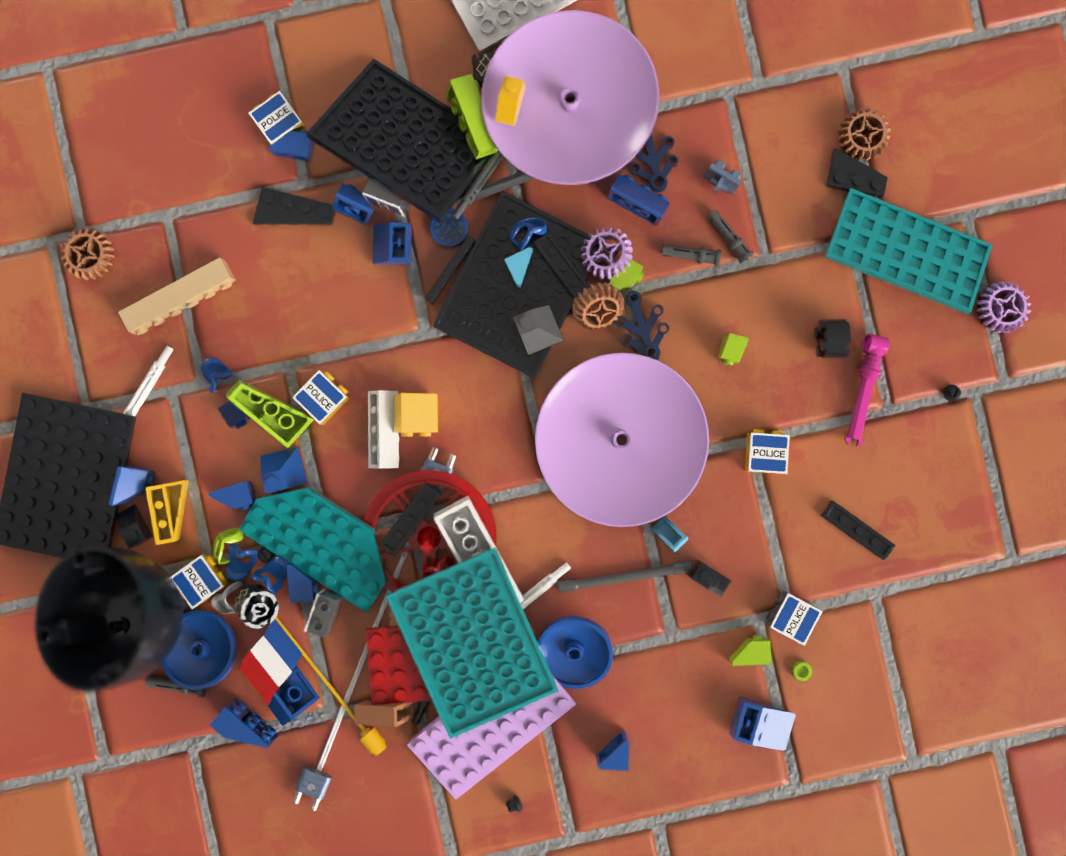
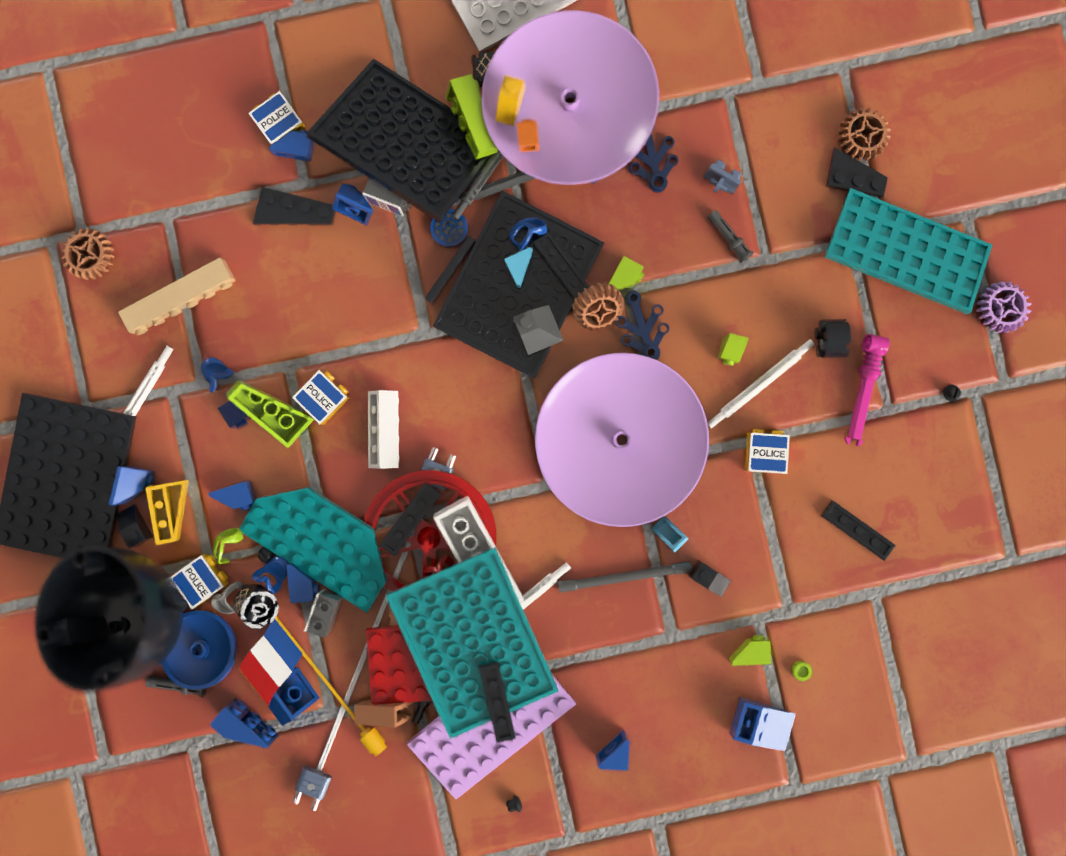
blue piece [226,543,258,582] -> none
blue slope [261,447,308,494] -> none
blue slope [372,222,412,266] -> none
yellow piece [393,393,438,437] -> none
blue dish [537,616,613,689] -> none
lavender gear [581,227,633,279] -> none
blue slope [607,175,670,226] -> none
dark grey pin [661,244,721,267] -> none
piece [766,590,823,646] -> none
none -> black tile [479,661,516,743]
none -> orange brick [517,119,540,152]
none -> white axle [707,339,815,429]

